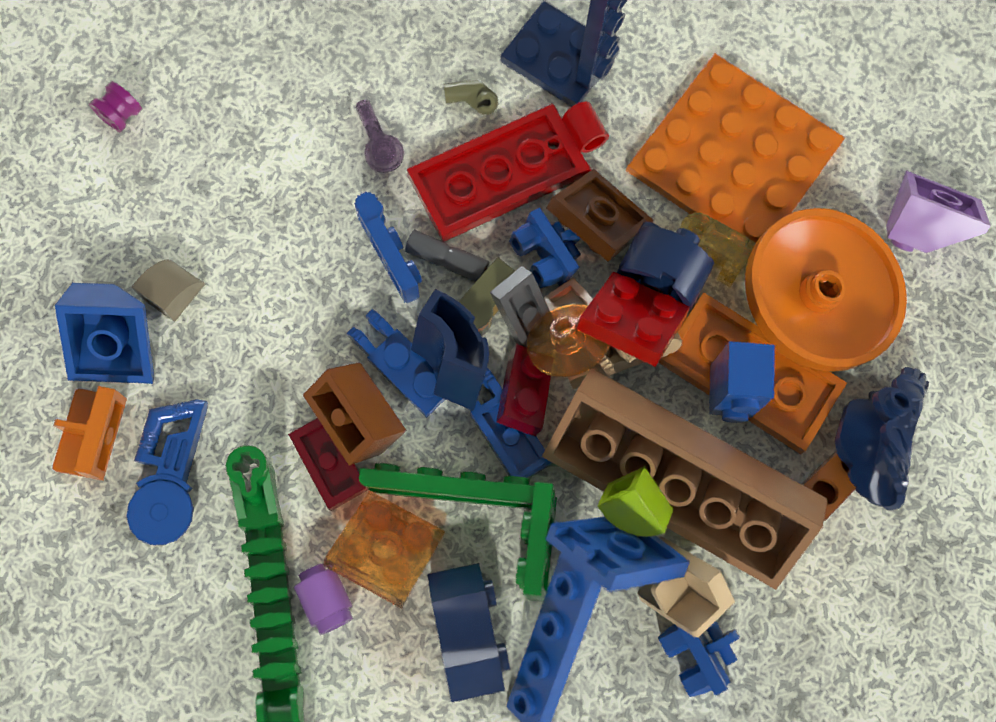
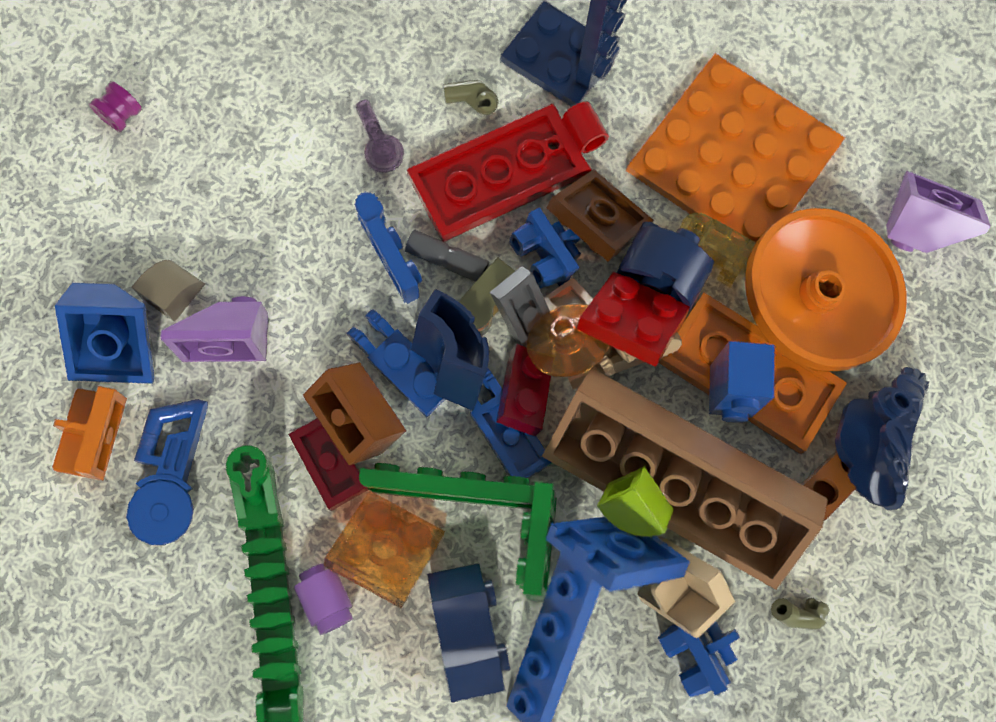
none -> medium lavender slope [161,296,268,362]
none -> olive arm [771,598,830,630]

